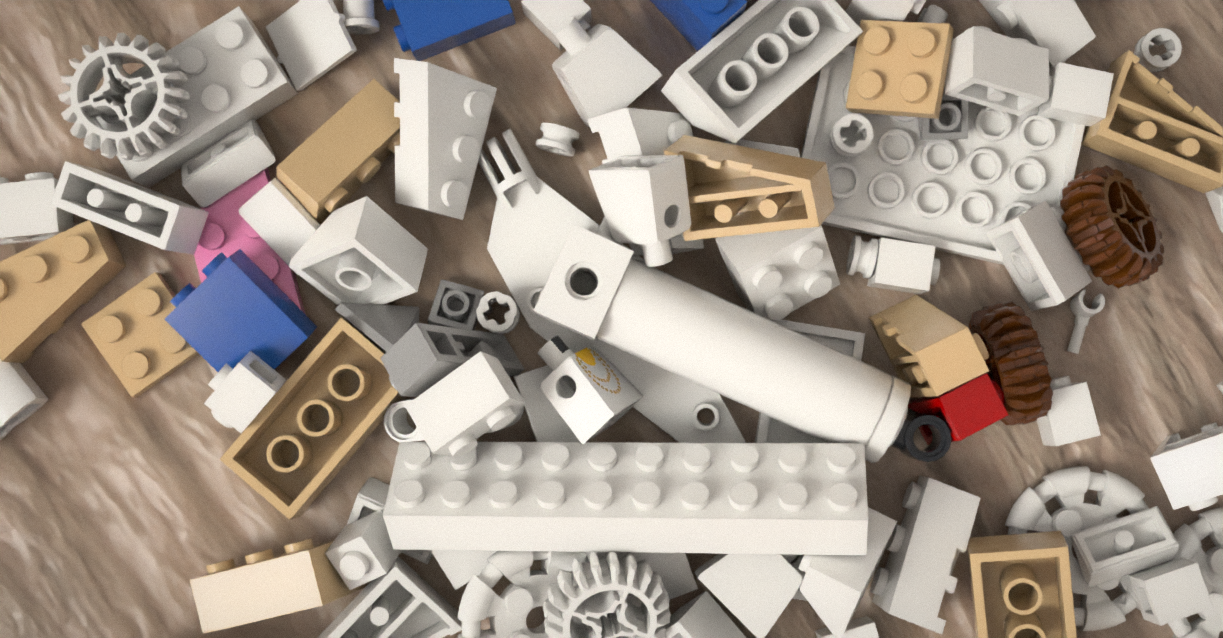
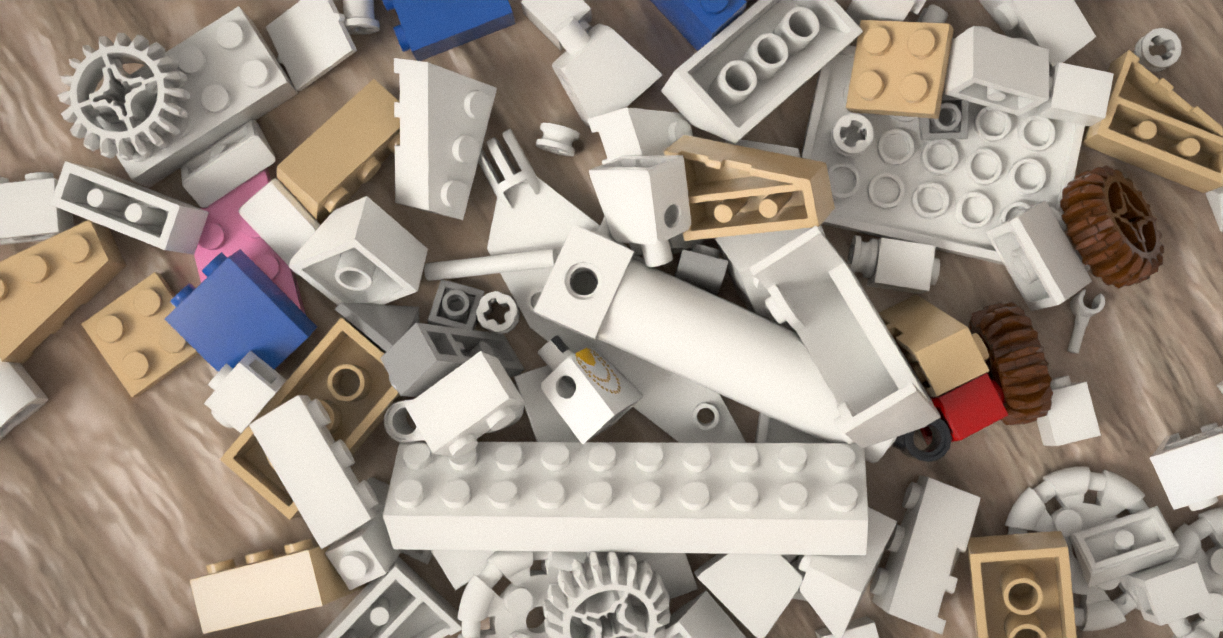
none -> white brick [249,395,379,549]
none -> white bar [424,249,558,281]
none -> light grey slope [674,244,728,296]
none -> white windscreen [749,226,941,448]

